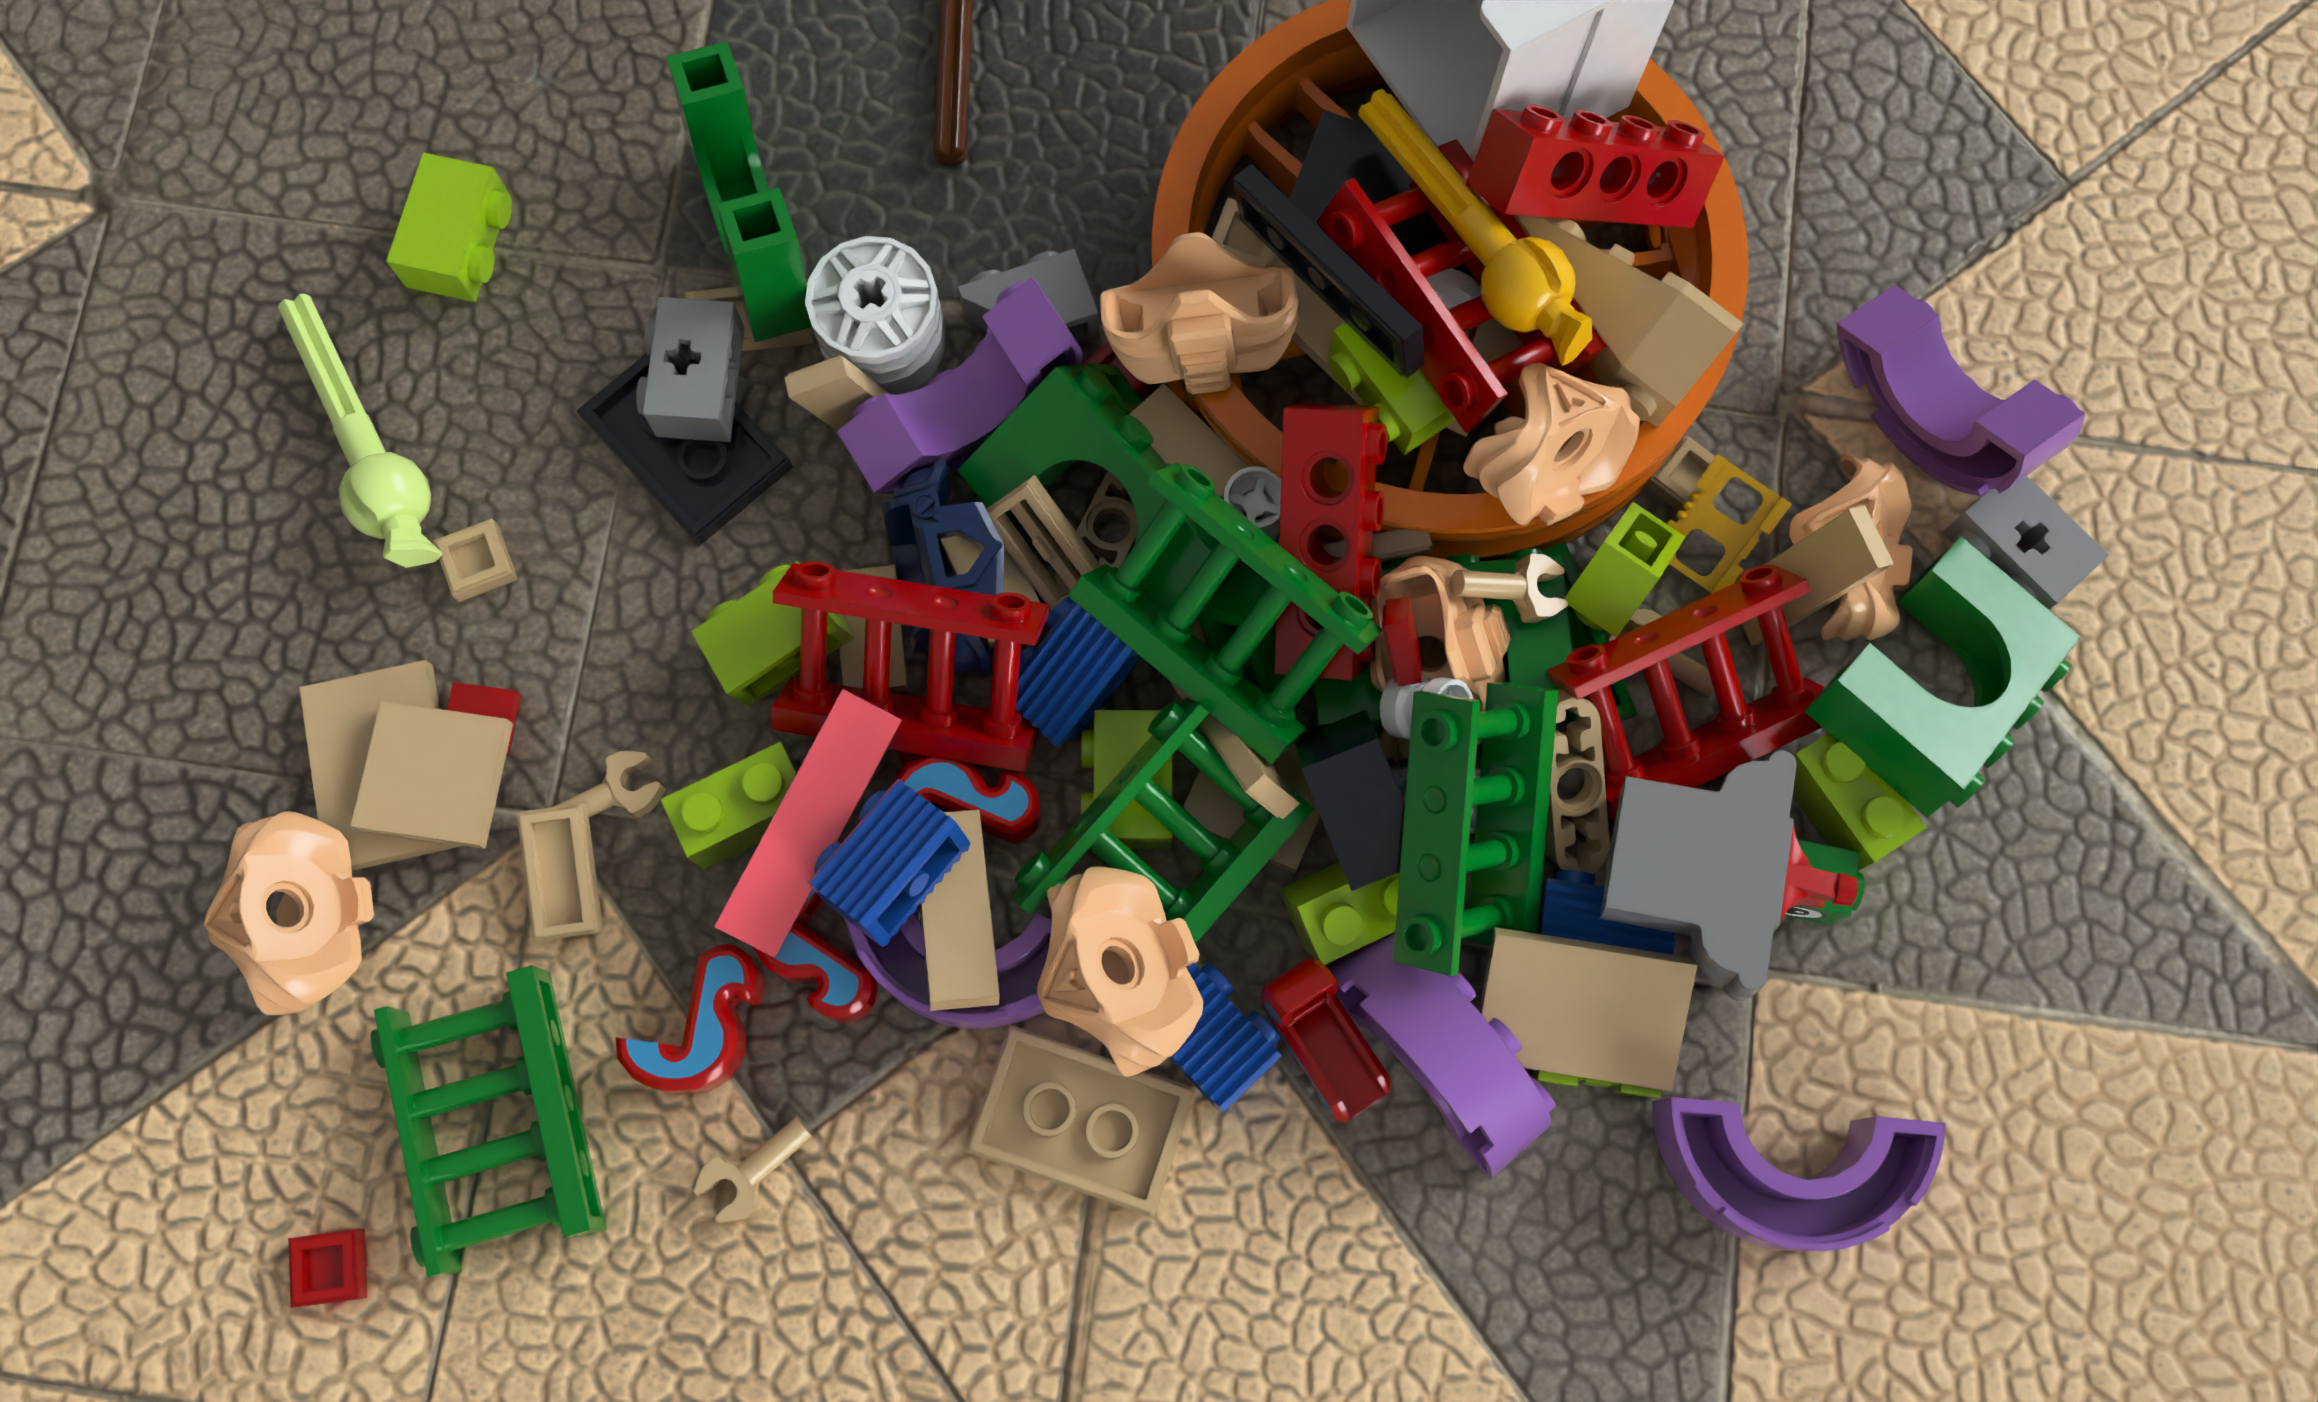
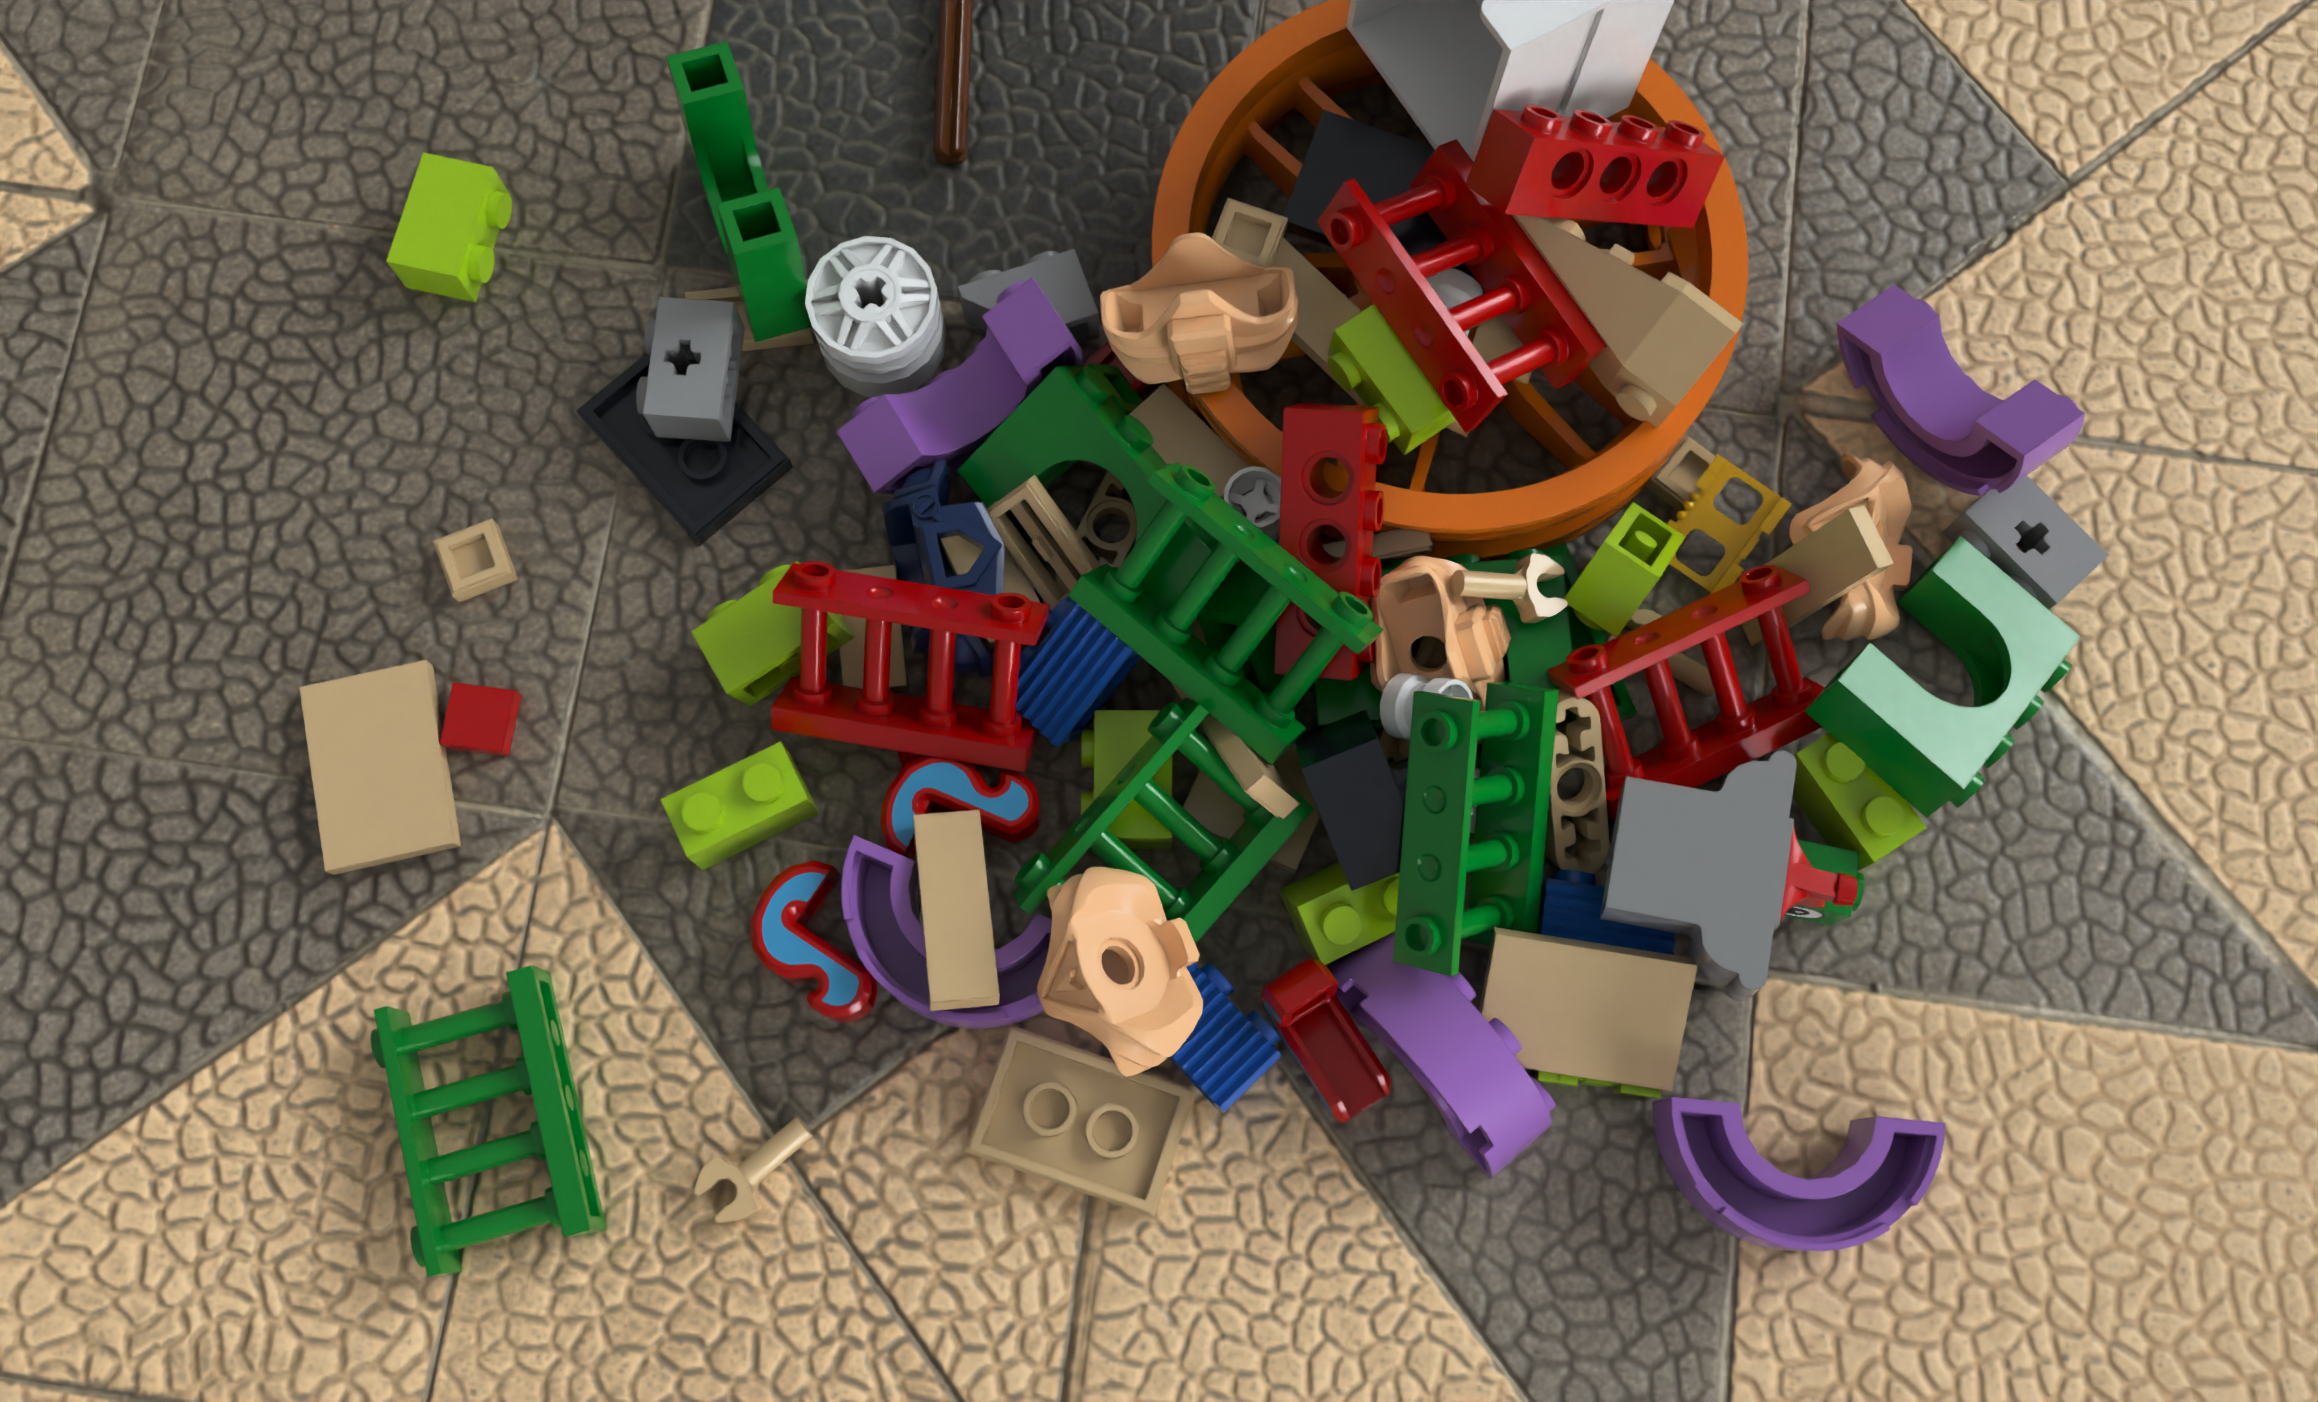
light nougat piece [204,811,374,1015] -> none
yellowish green piece [278,294,443,568] -> none
red tile [288,1229,367,1308] -> none
tan tile [350,701,513,849] -> none
tan tile [516,803,603,942] -> none
tan bar [553,751,666,818] -> none
red animal [615,944,765,1095] -> none
coral tile [714,689,902,958] -> none
tan tile [784,355,890,431] -> none
blue brick [807,779,970,947] -> none
black tile [1233,164,1425,379] -> none
yellow piece [1358,89,1592,366] -> none
red tile [1382,596,1423,687] -> none
light nougat piece [1463,363,1640,526] -> none

